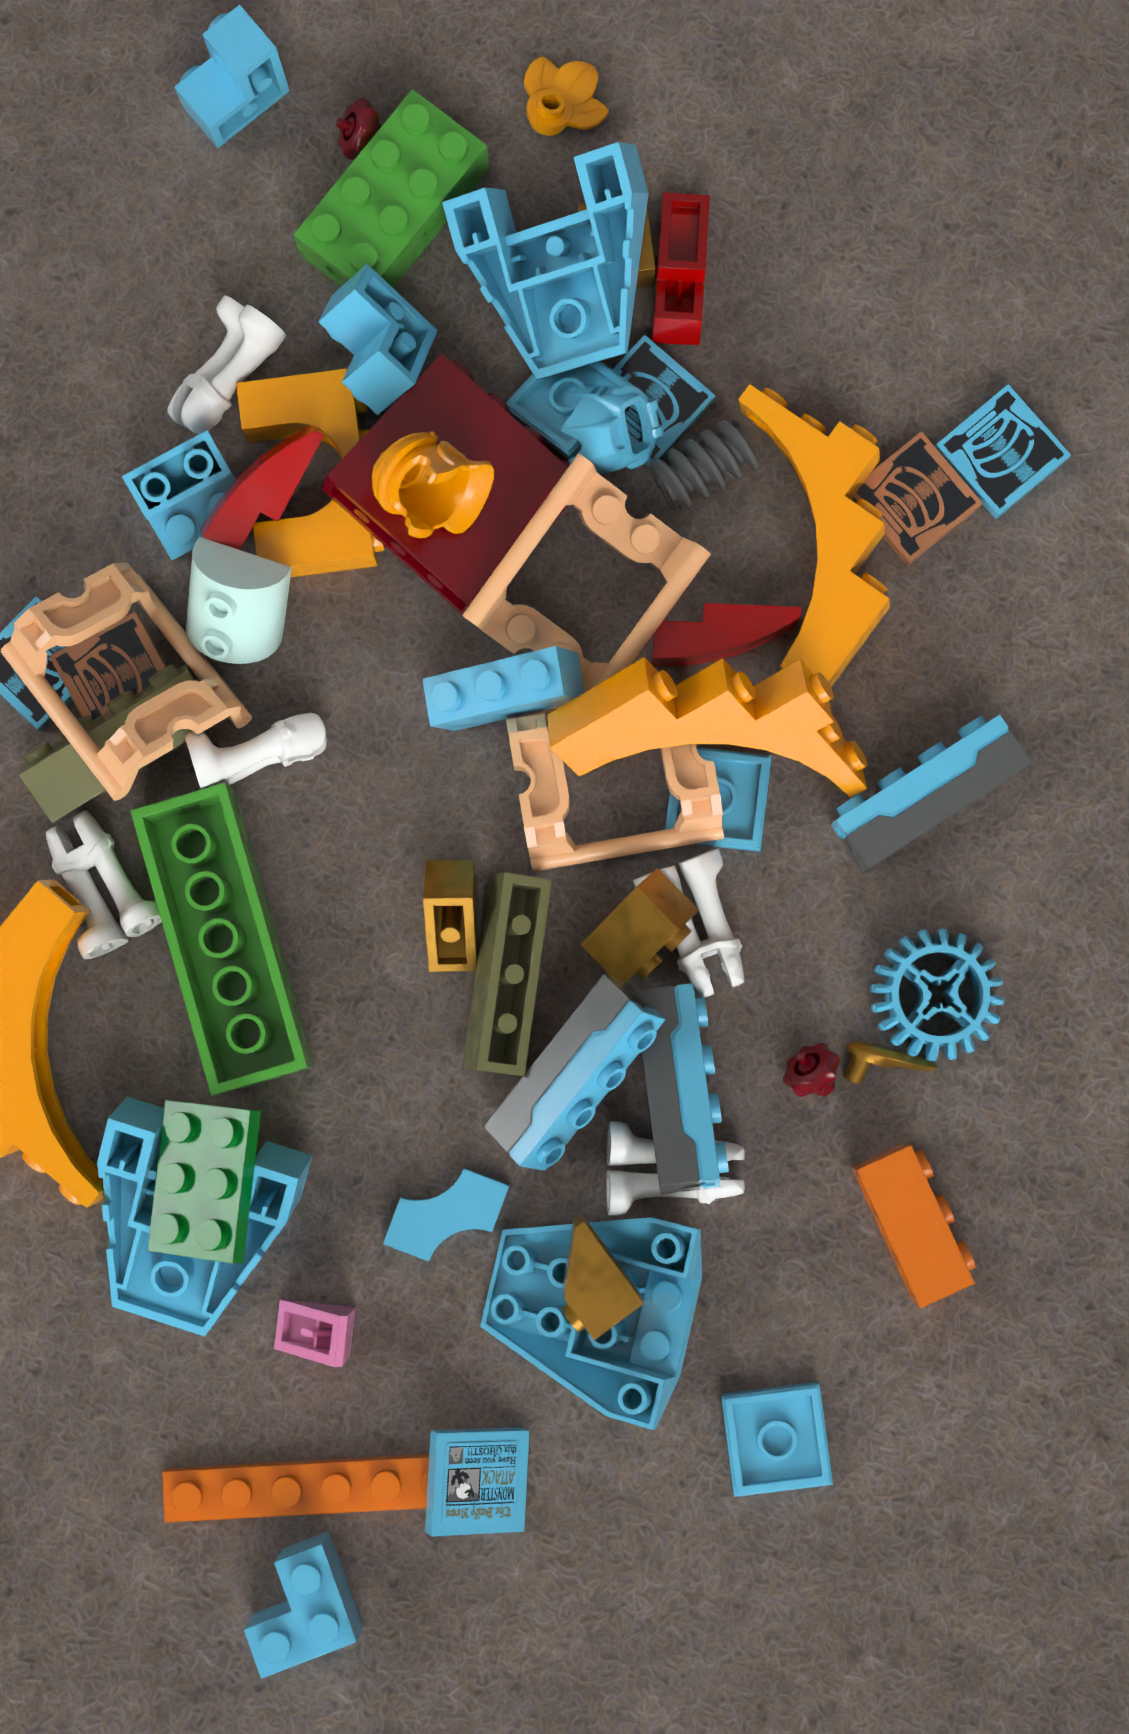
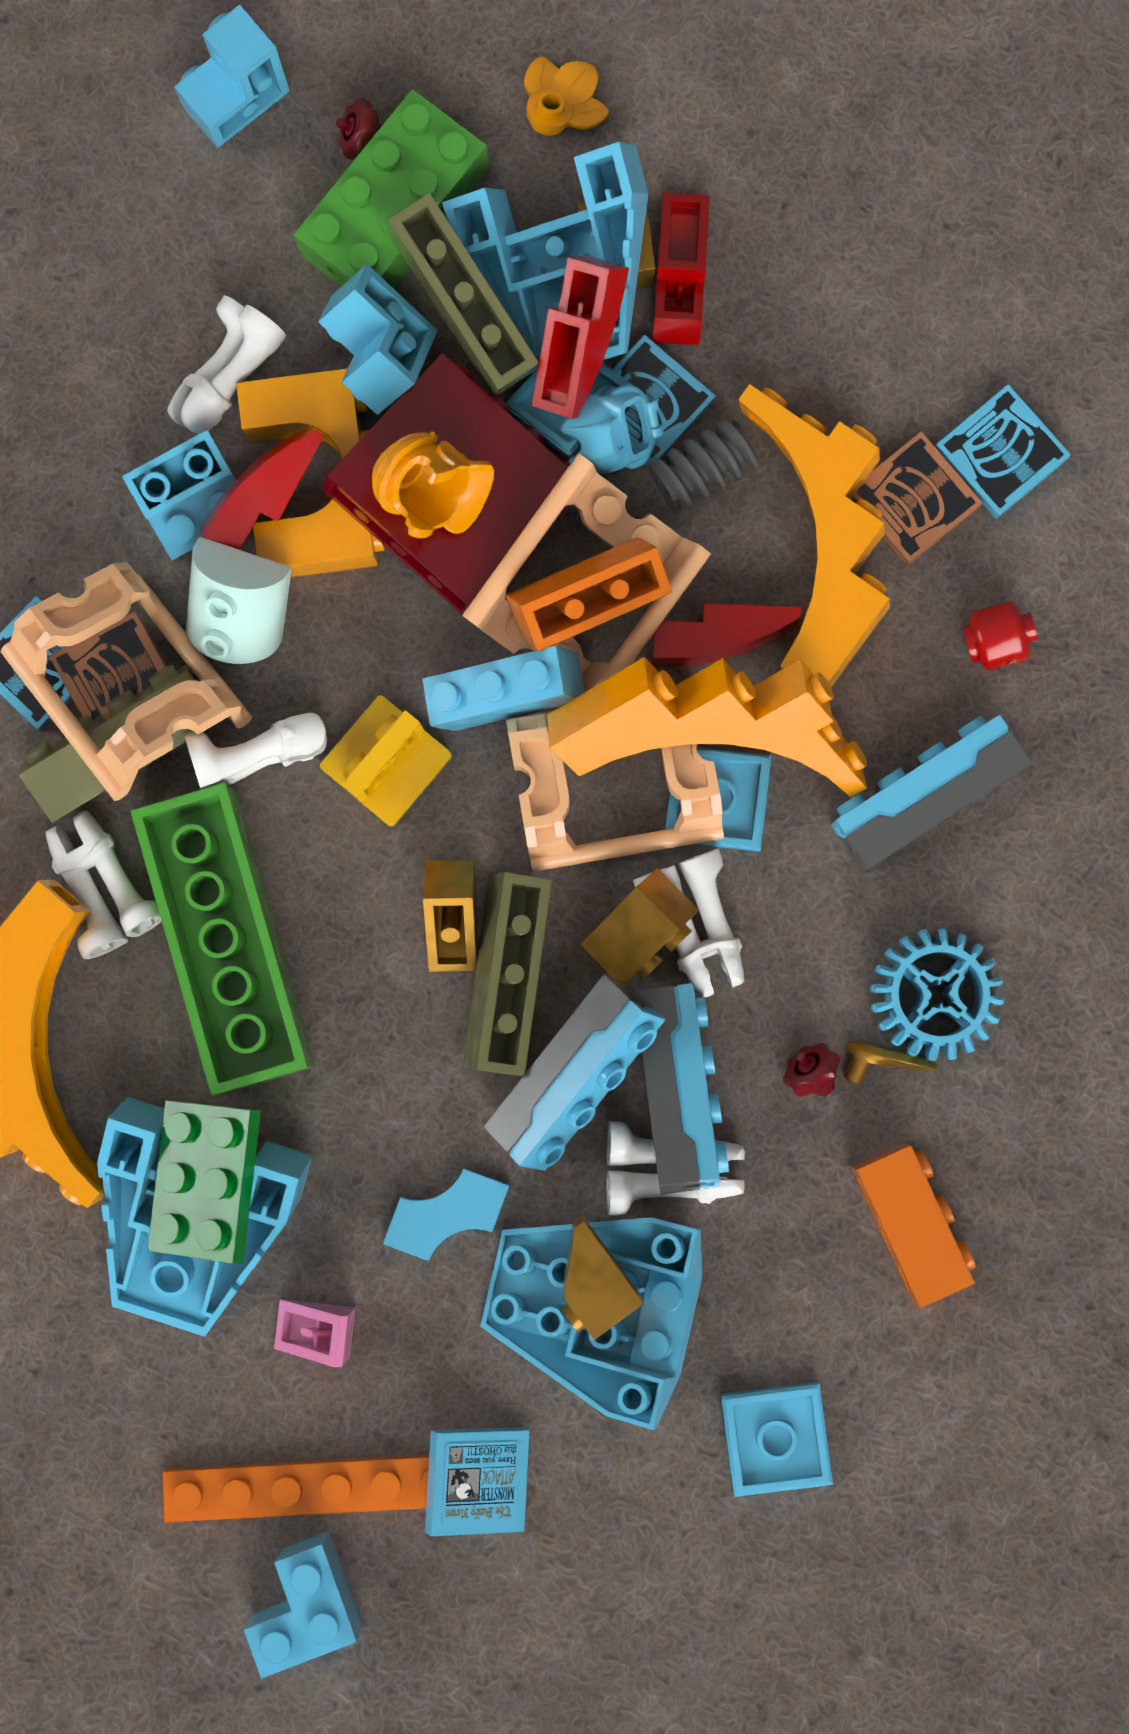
none -> yellow bracket [320,695,452,827]
none -> olive brick [387,192,539,396]
none -> orange brick [506,537,672,652]
none -> red slope [532,256,629,419]
none -> red head [963,601,1038,671]

